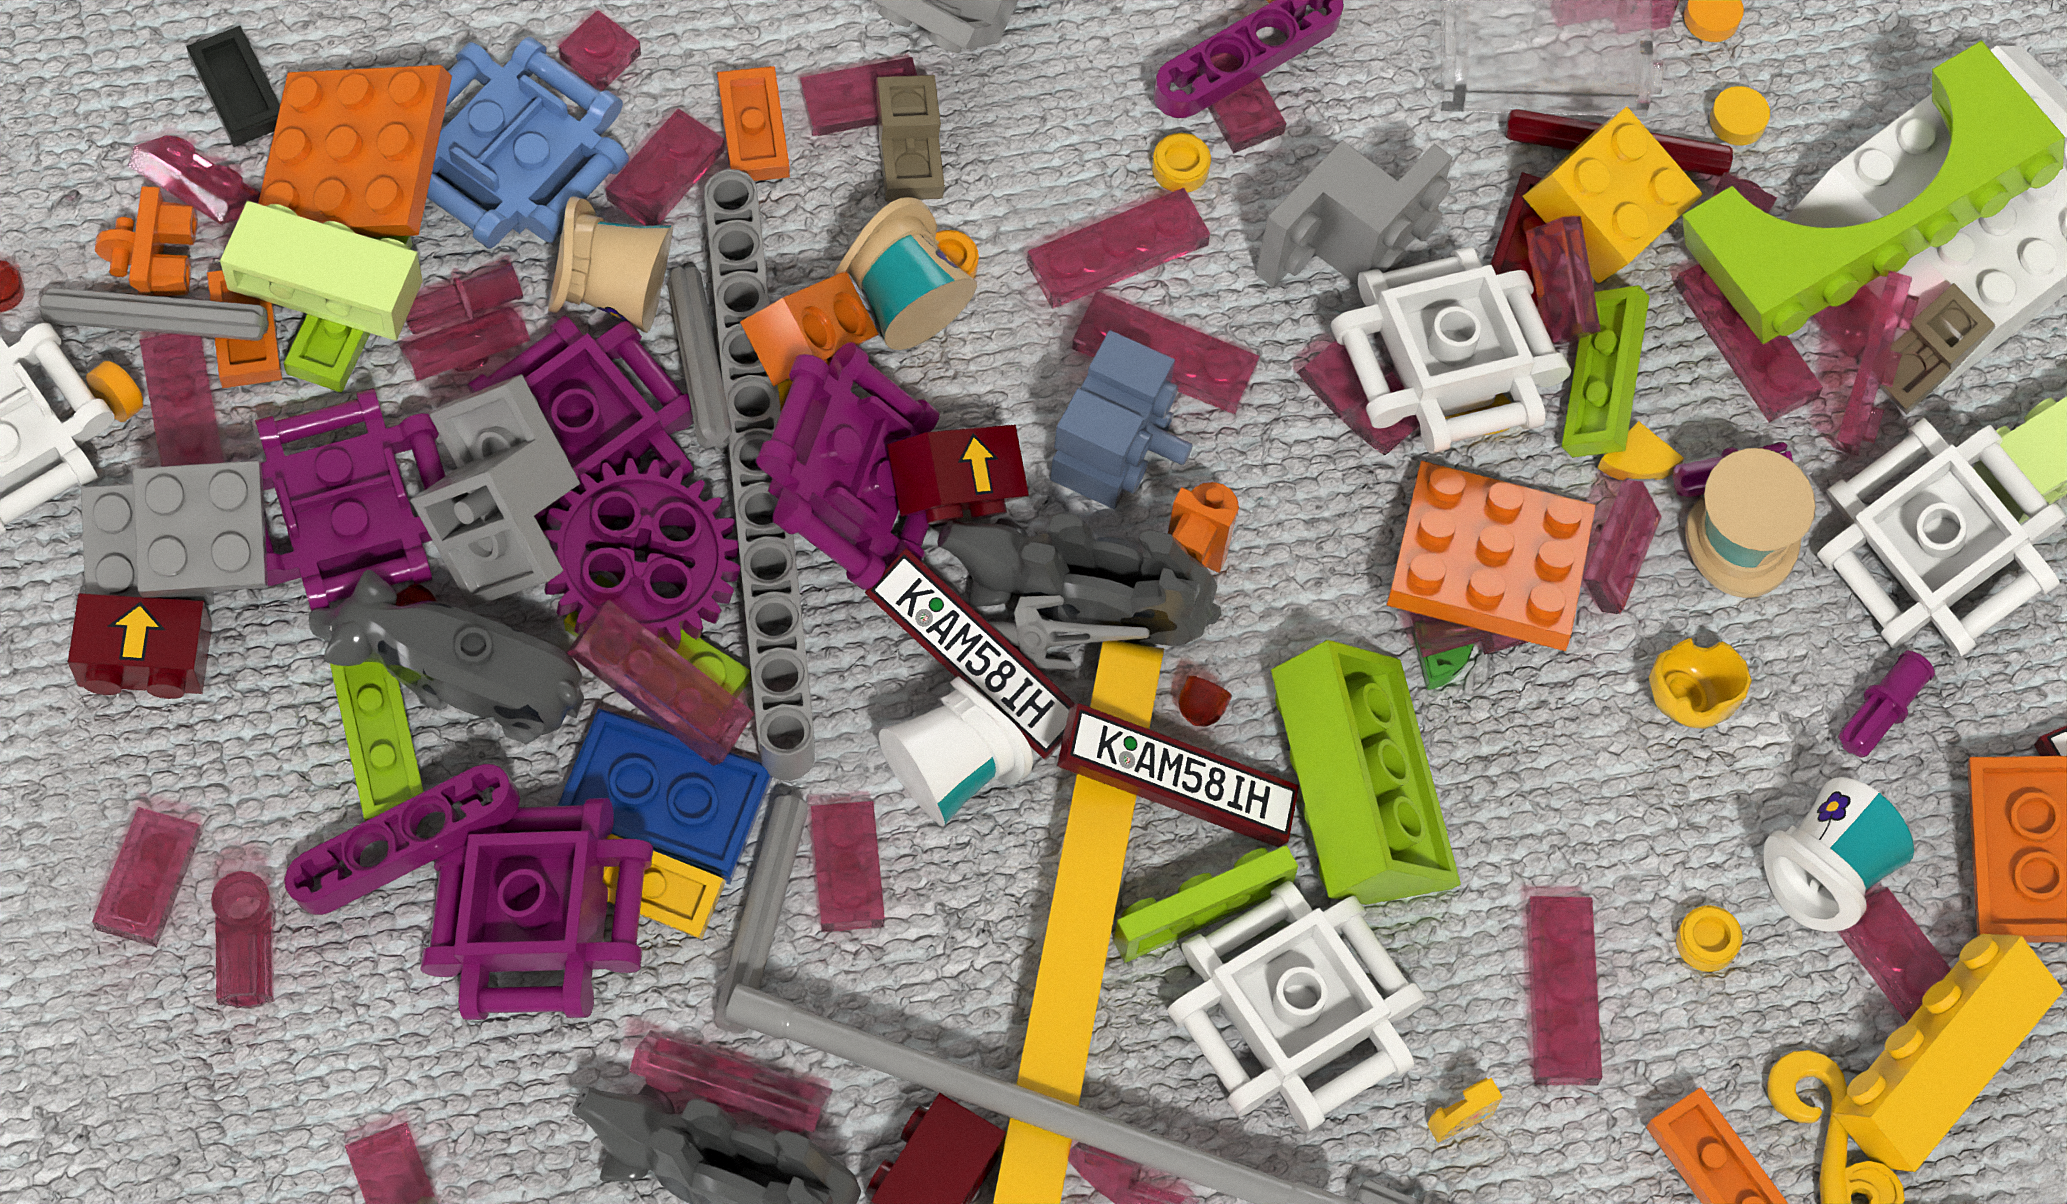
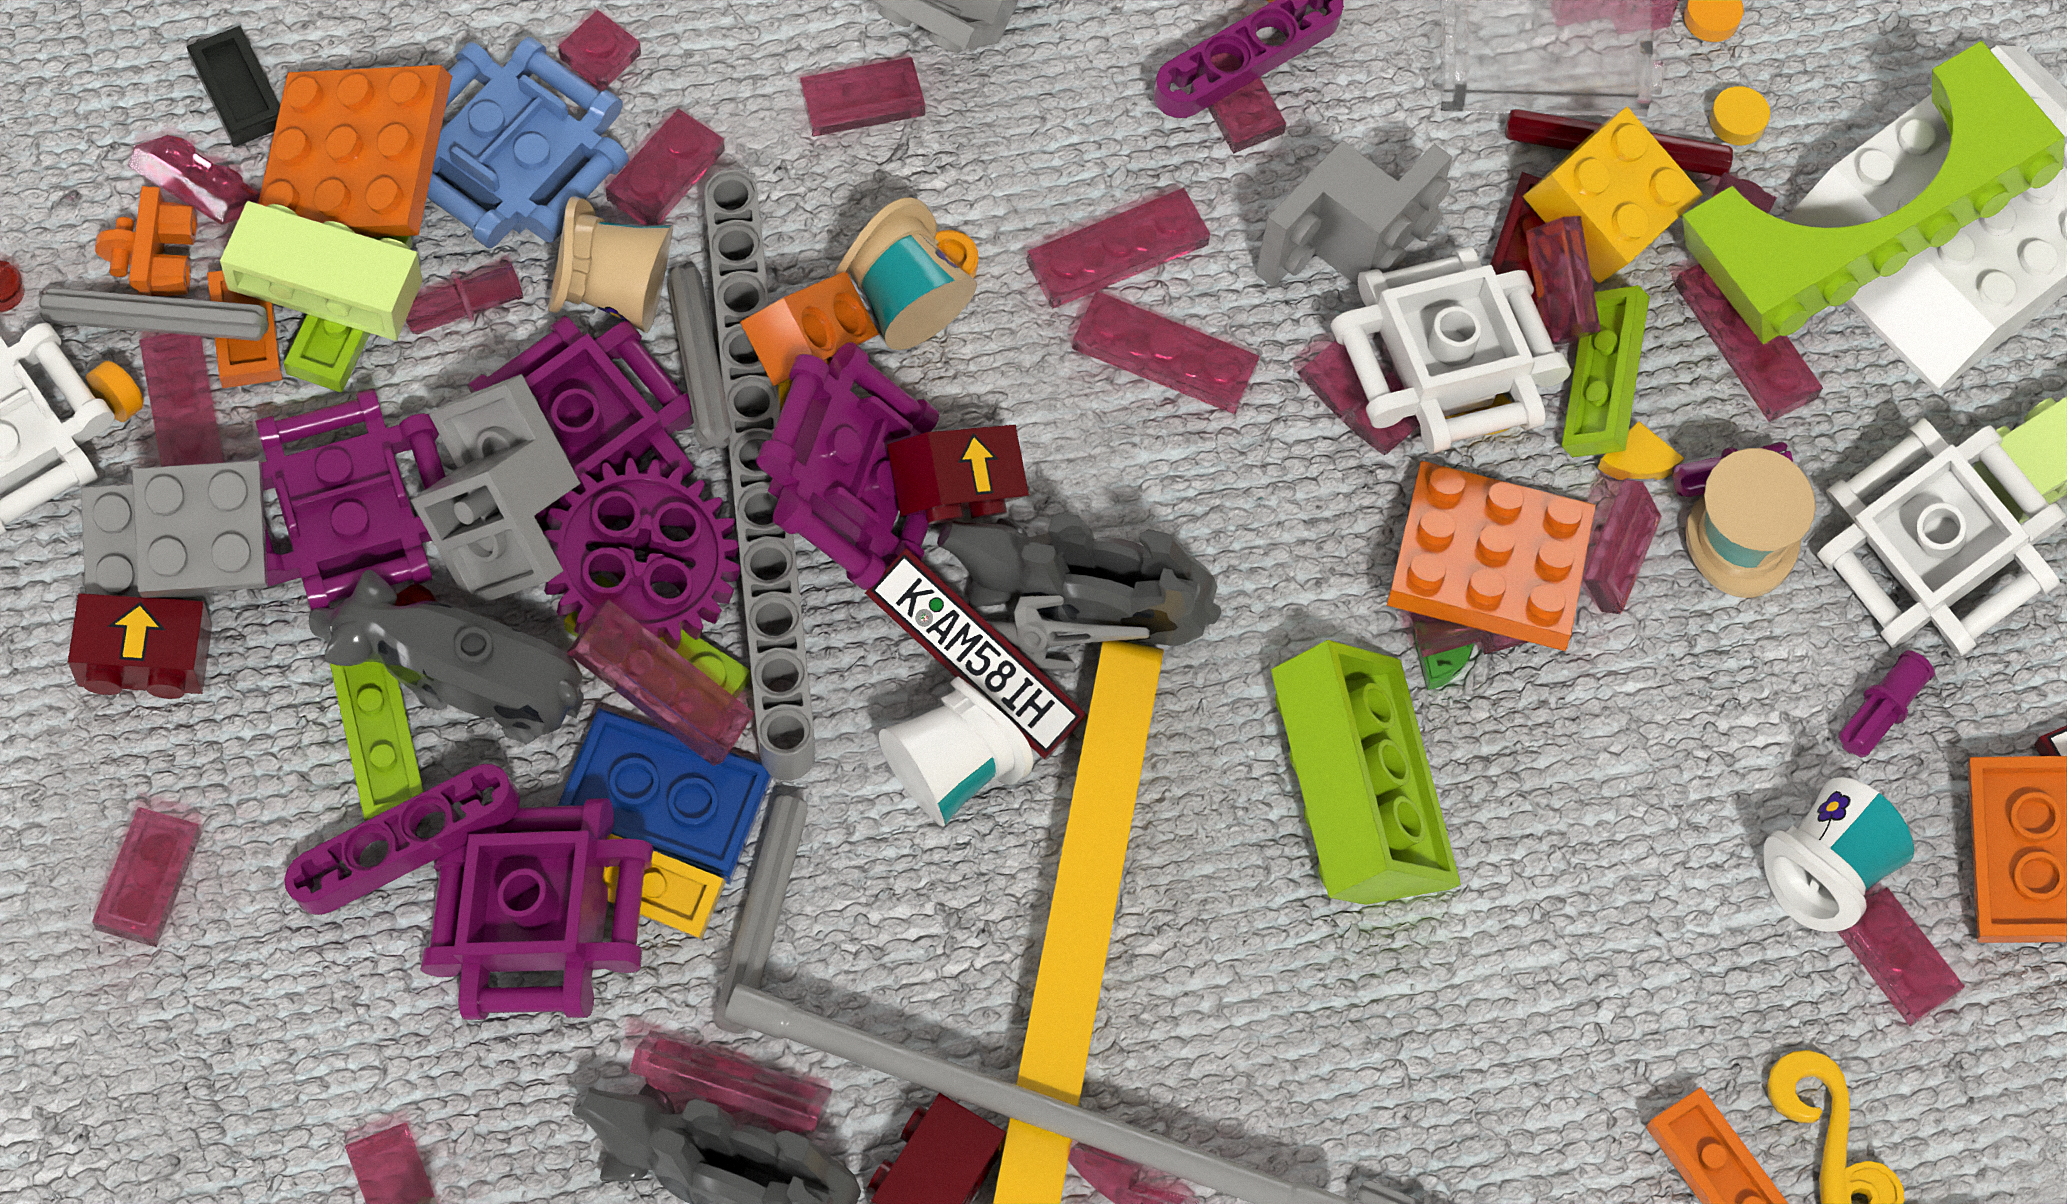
clear pink piece [211,871,277,1009] -> none
clear pink plate [400,306,531,381] -> none
orange plate [717,66,790,181] -> none
clear pink plate [811,801,885,932] -> none
dark tan slope [876,75,945,201] -> none
sand blue brick [1050,330,1193,510] -> none
tile [1057,703,1299,848] -> none
lime plate [1114,845,1298,963] -> none
yellow tile [1152,133,1211,193] -> none
white brick [1167,881,1427,1133] -> none
orange hips [1168,482,1239,573] -> none
clear red hinge [1178,675,1232,727] -> none
yellow tile [1427,1077,1503,1143] -> none
clear pink plate [1526,896,1602,1086] -> none
yellow hair [1649,638,1752,729] -> none
yellow tile [1676,905,1743,972] -> none
clear pink plate [1813,284,1898,358] -> none
yellow brick [1832,934,2064,1172] -> none
clear pink plate [1835,271,1920,456] -> none
dark tan slope [1866,283,1995,415] -> none

